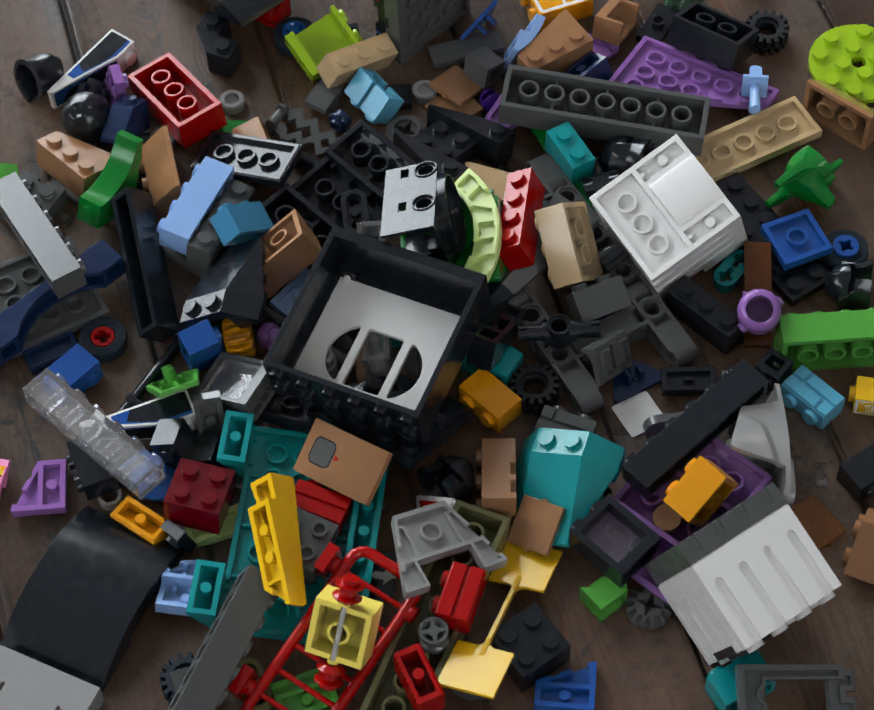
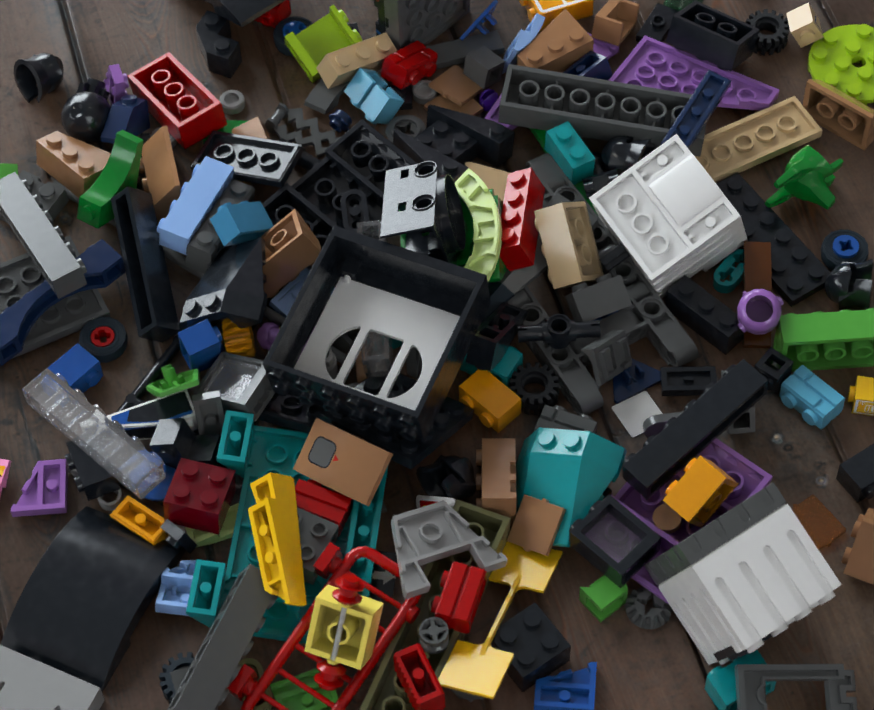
dark blue tile [22,331,78,376] -> none
slope [47,29,138,109] -> none
light grey piece [726,383,796,505] -> none
light blue arm [741,65,769,114] -> none
blue plate [760,208,833,271] -> none
none -> red brick [380,40,438,90]
none -> dark blue tile [661,70,731,149]
none -> tan brick [786,2,823,48]

